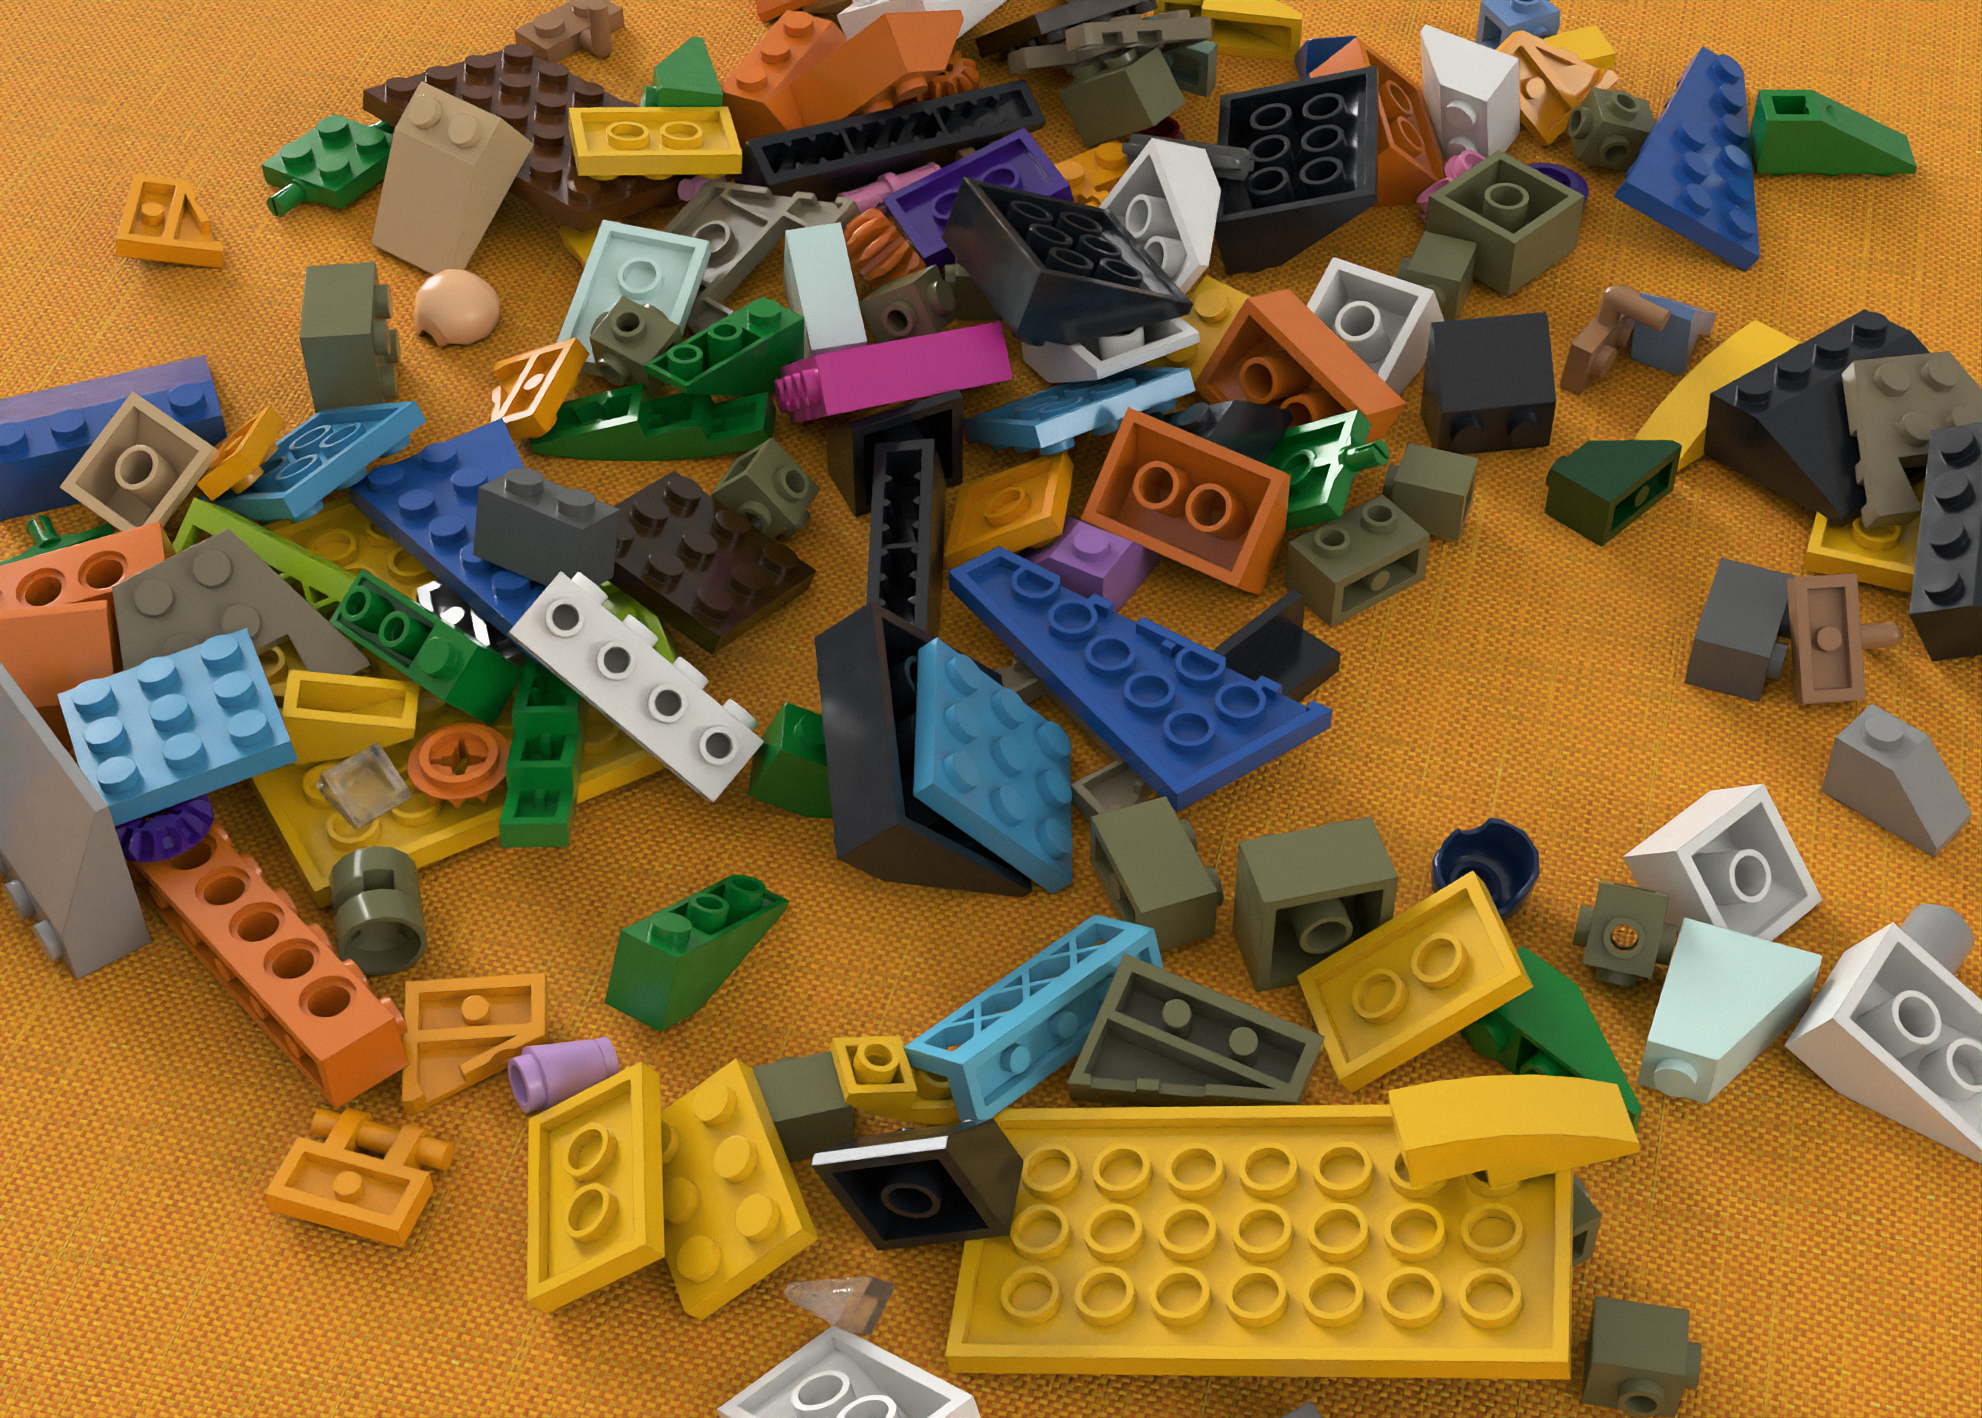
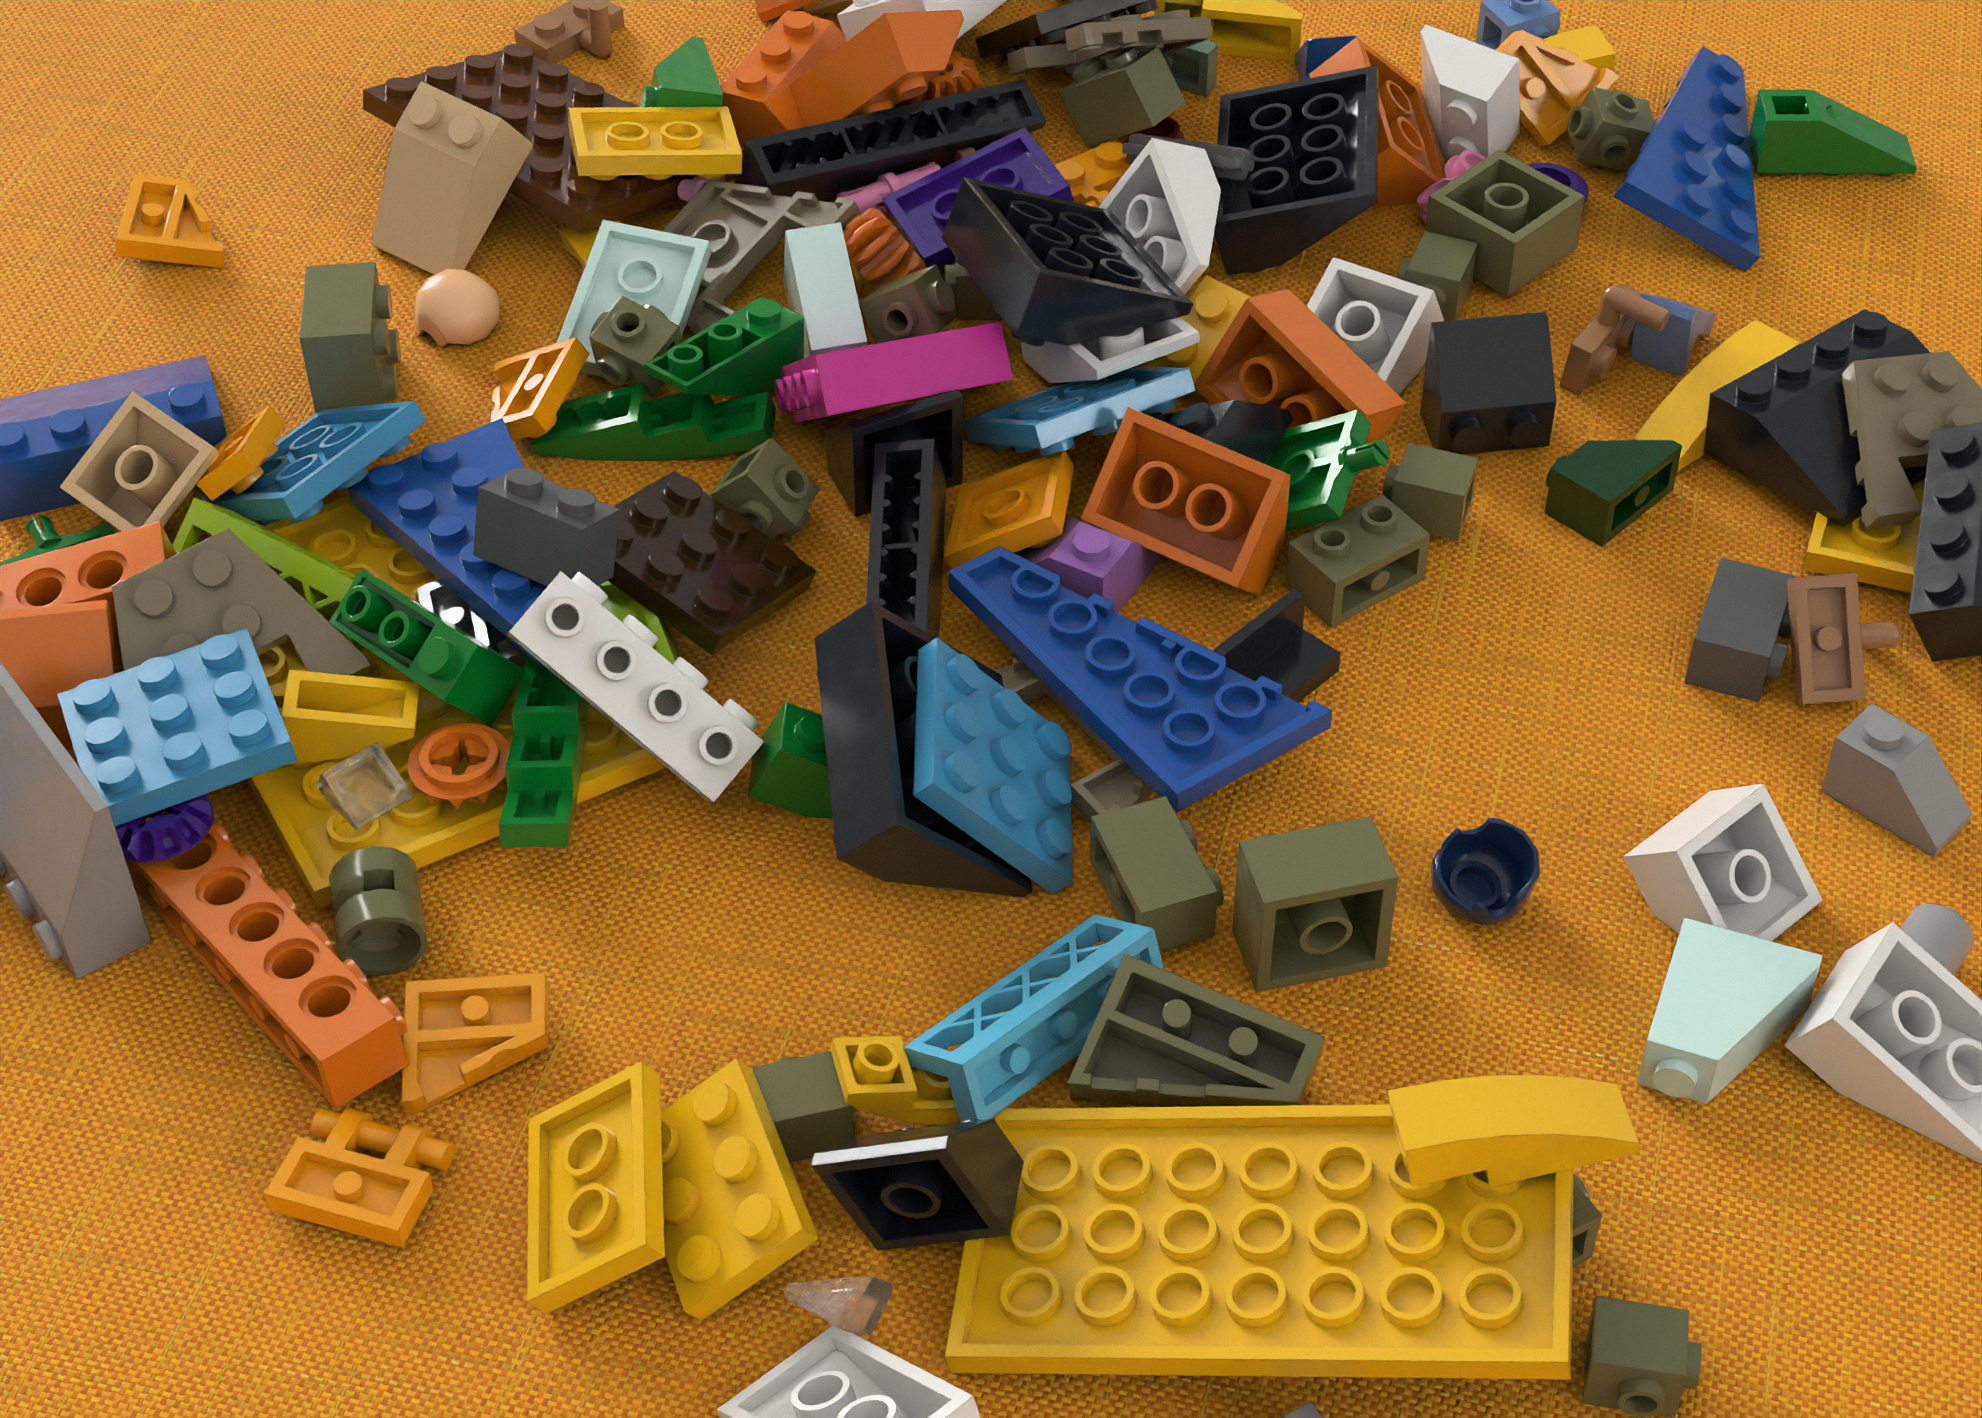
green plate [261,114,395,218] -> none
lavender cone [508,1037,619,1113] -> none
green slope [605,874,789,1032] -> none
yellow plate [1297,871,1533,1094] -> none
green slope [1461,946,1642,1158] -> none
olive brick [1572,879,1677,987] -> none

